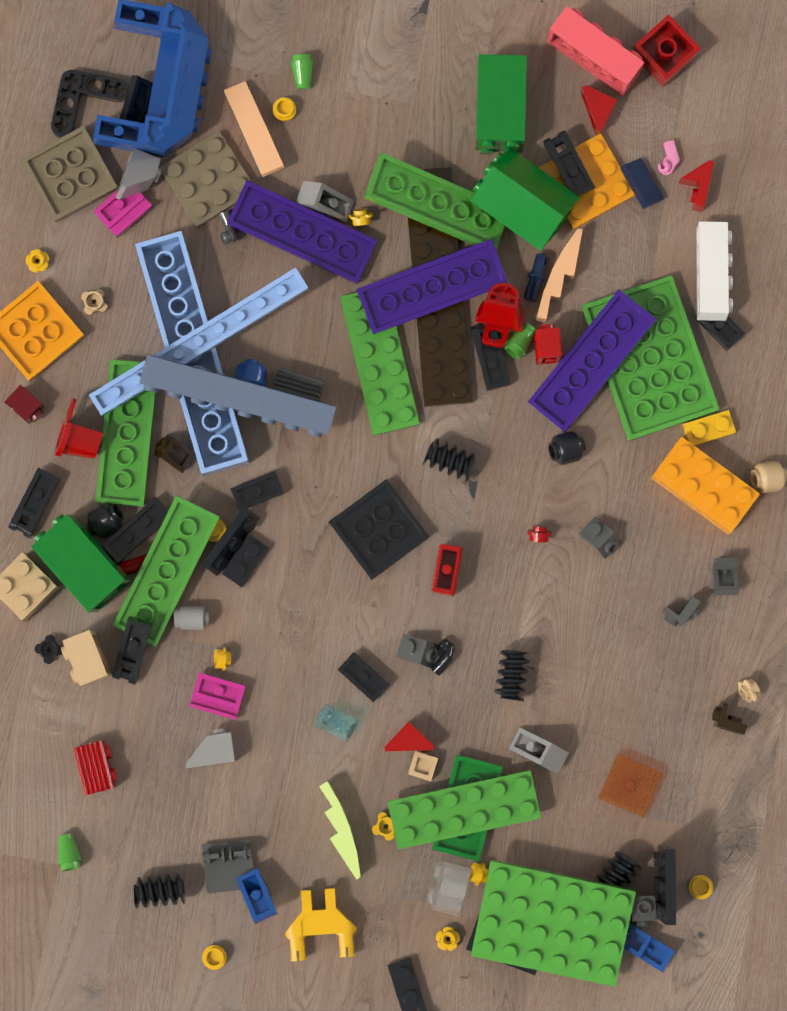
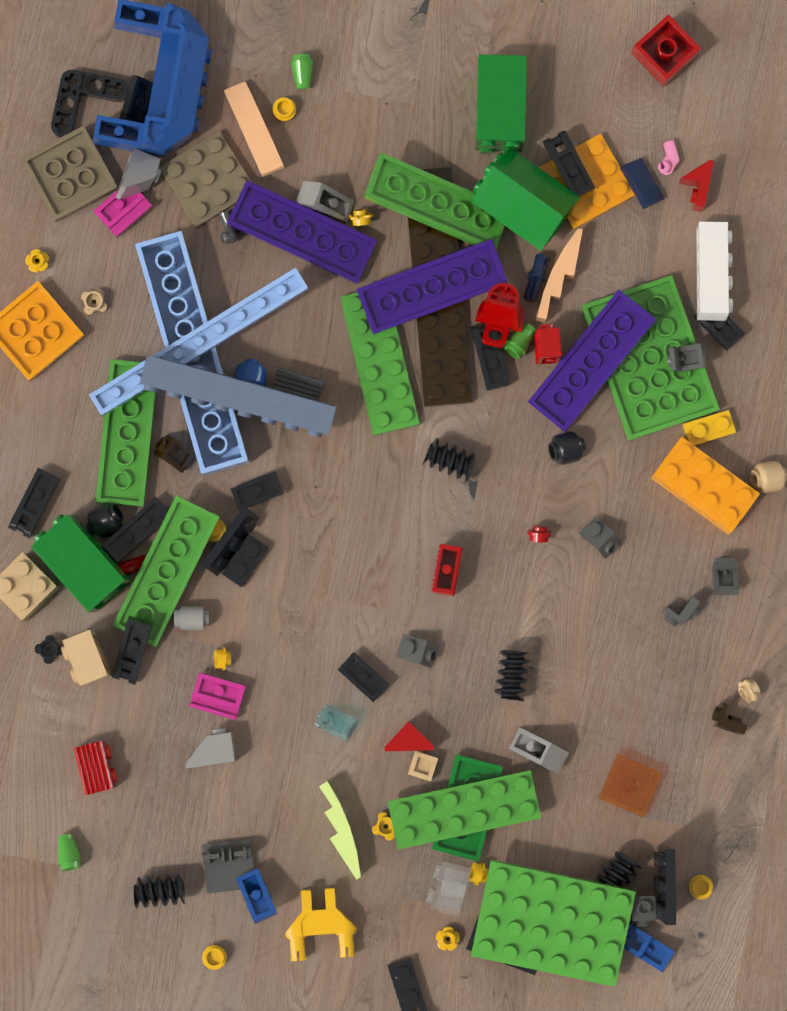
dark red brick [4,385,45,424] -> none
red container [54,398,104,459] -> none
black plate [329,479,430,580] -> none
black arm [431,638,455,676] -> none
coral brick [547,6,644,97] -> none
red slope [580,85,617,135] -> none
none -> dark grey bracket [667,343,707,372]

